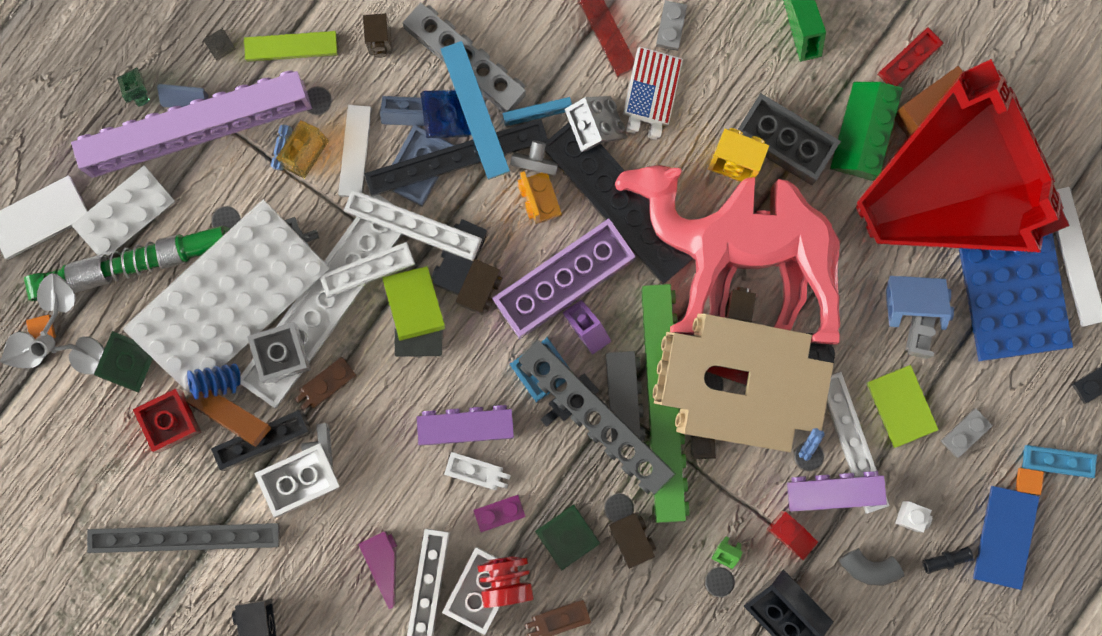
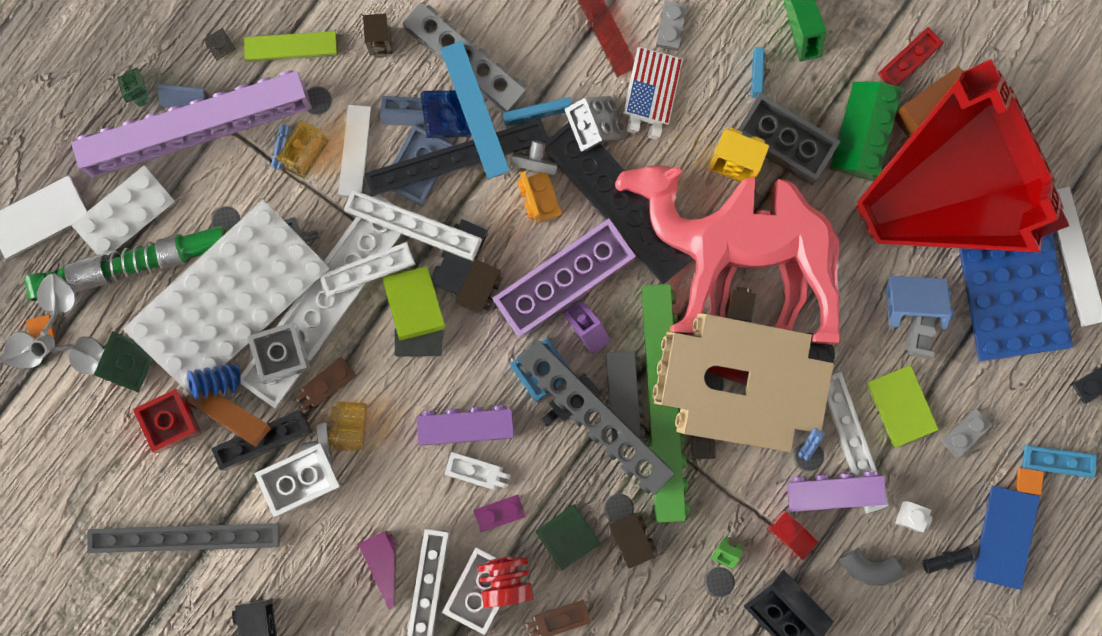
none -> clear yellow brick [329,401,367,451]
none -> dark azure tile [751,47,765,98]

